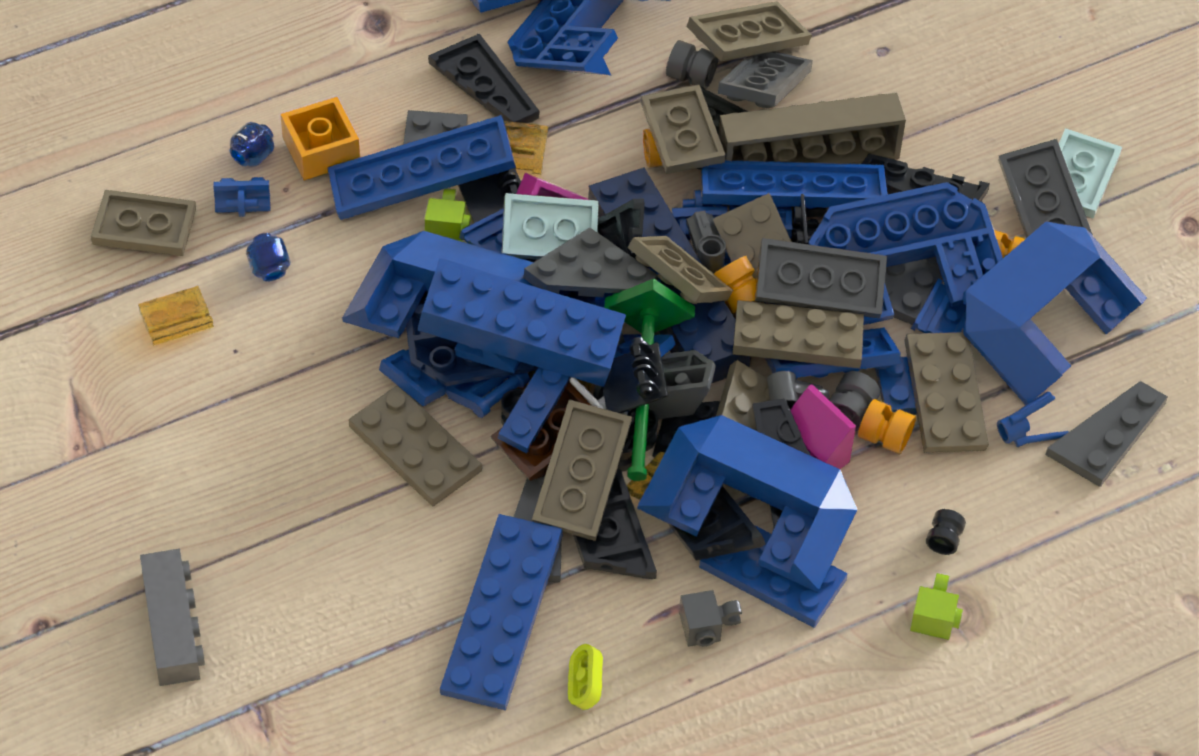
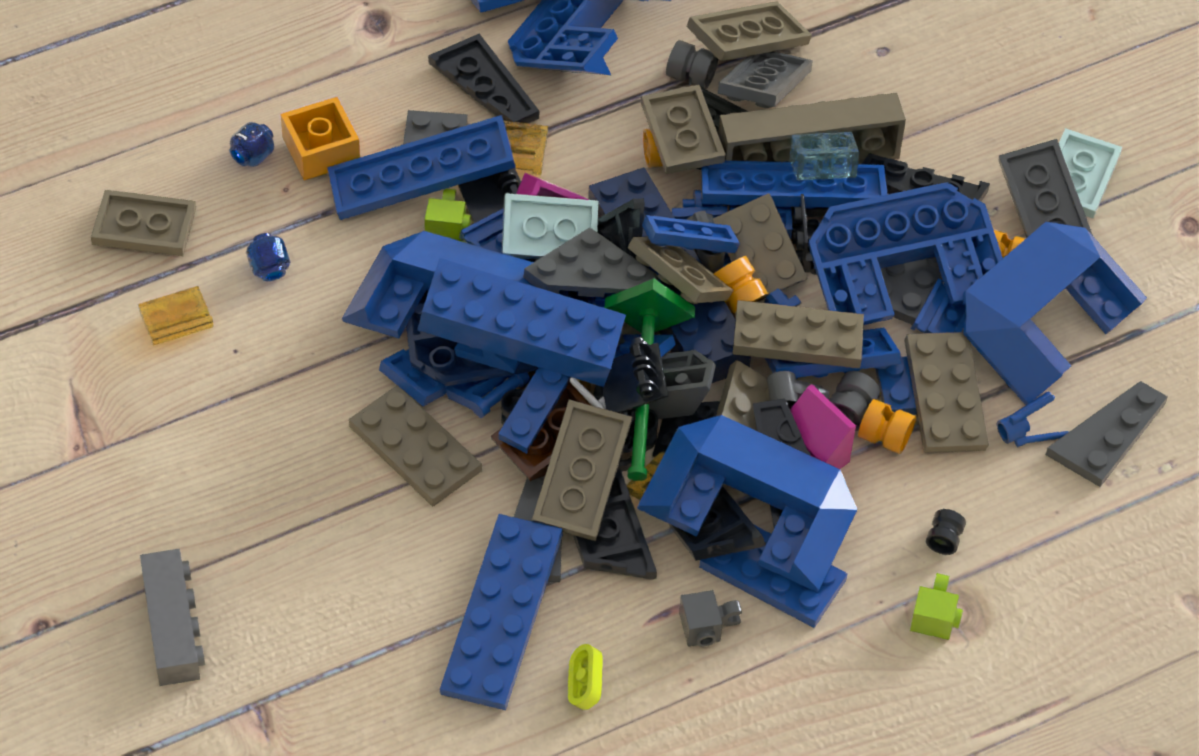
blue hips [213,177,271,217] -> none
dark grey plate [755,238,887,319] -> none
none -> blue plate [642,215,740,254]
none -> clear light blue brick [790,132,859,180]

